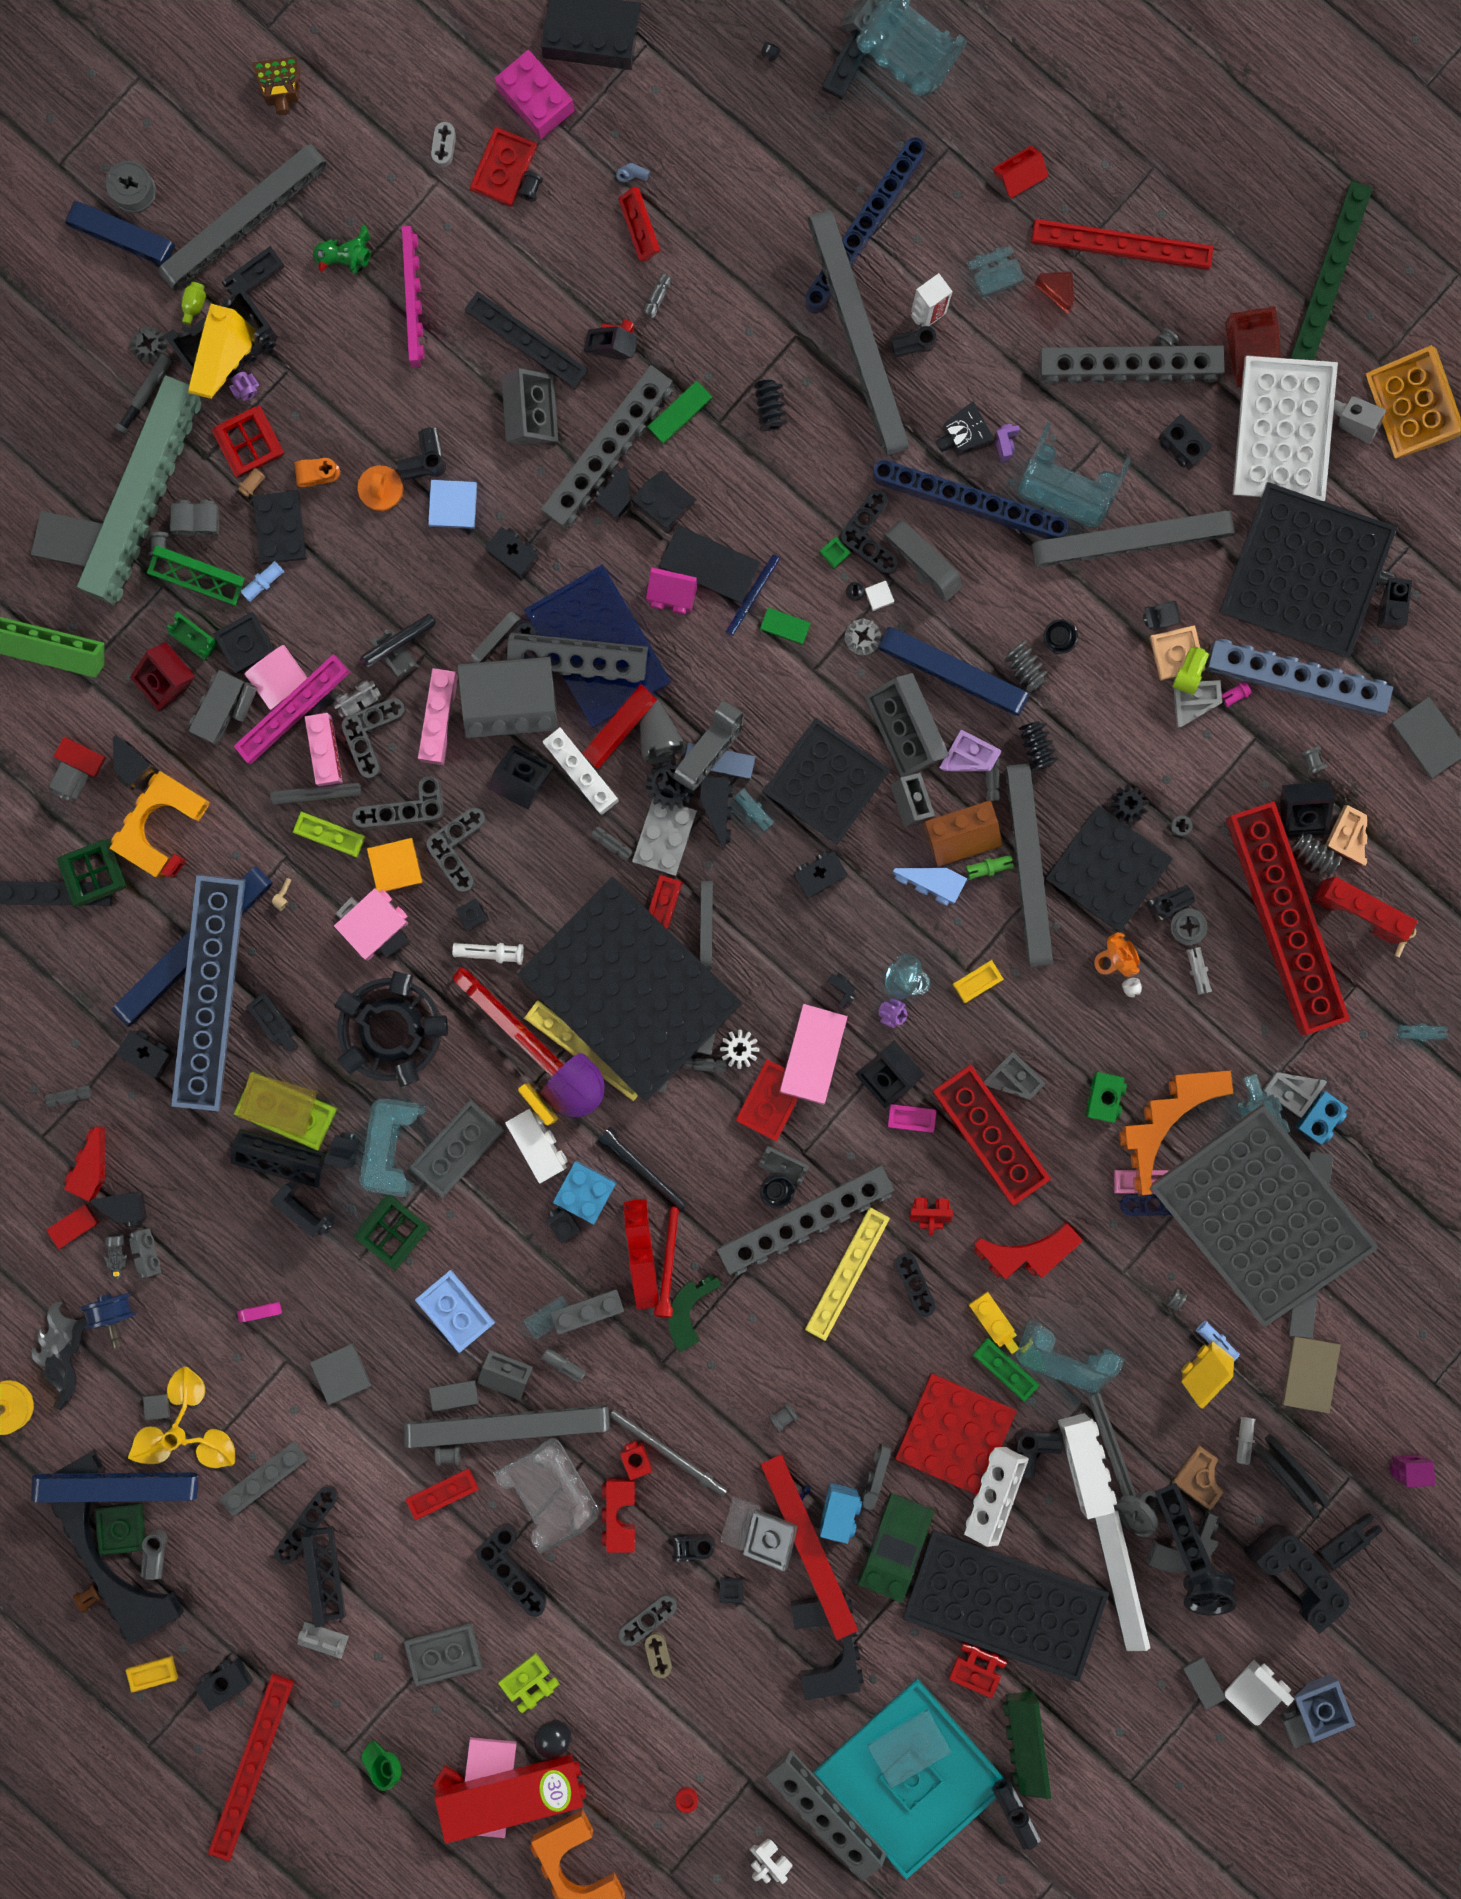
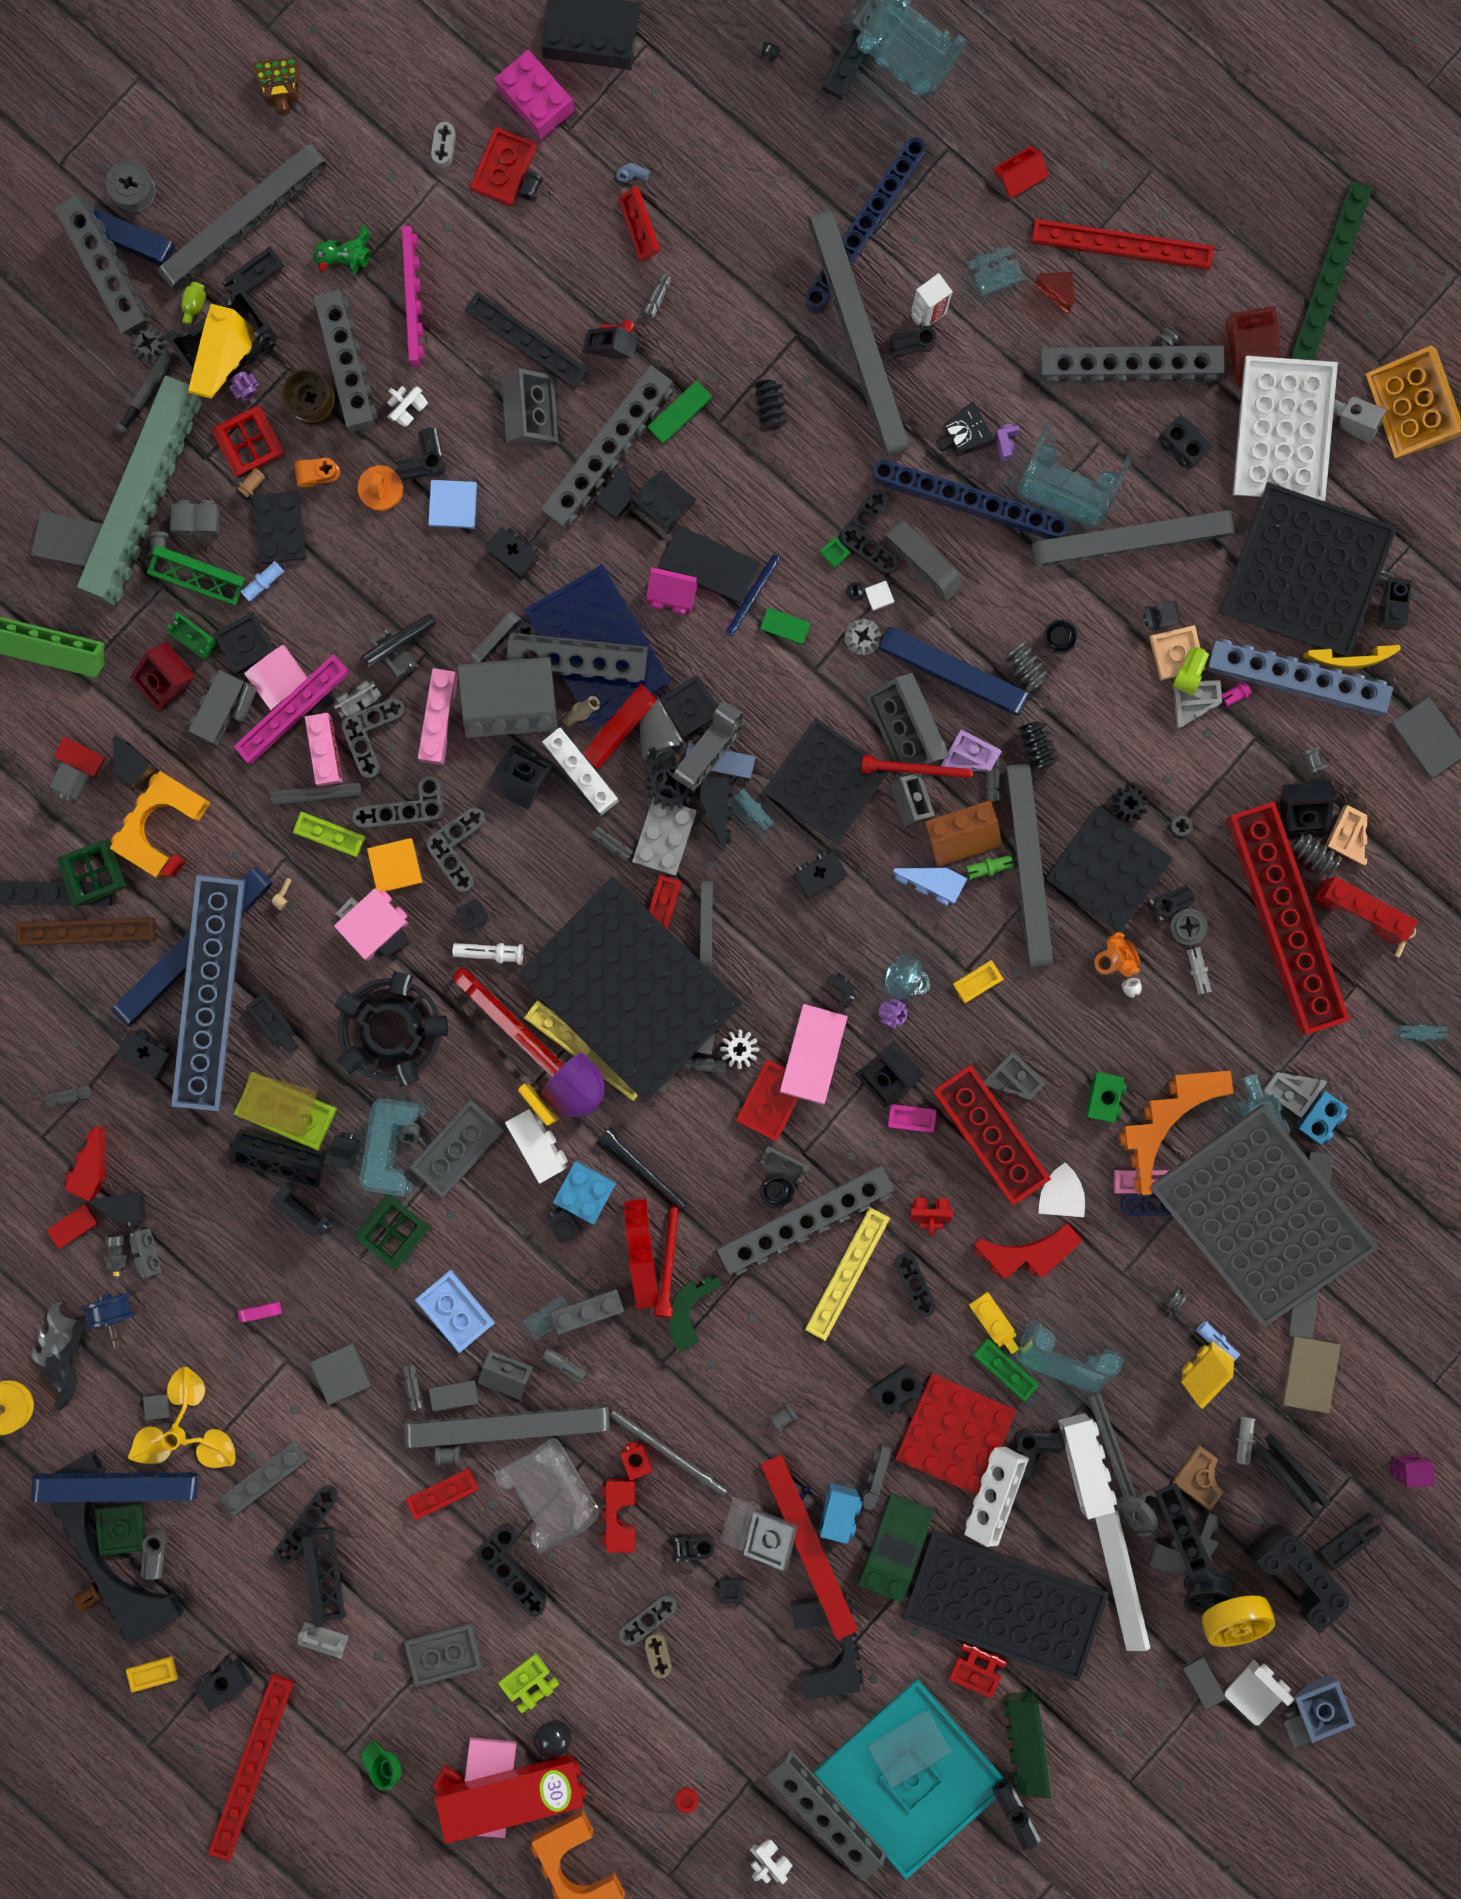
none -> reddish brown tile [16,917,156,946]
none -> dark grey brick [54,194,152,335]
none -> dark brown wheel [282,368,339,426]
none -> dark grey brick [313,290,378,433]
none -> white hips [387,386,428,427]
none -> dark grey bush [398,1122,420,1144]
none -> dark grey axle [402,1364,423,1411]
none -> dark tan pin [562,696,600,727]
none -> black plate [659,674,718,738]
none -> red piece [862,755,973,778]
none -> black brick [869,1363,924,1415]
none -> white sticker [1038,1162,1085,1217]
none -> yellow piece [1202,1596,1275,1647]
none -> yellow slope [1303,645,1401,670]

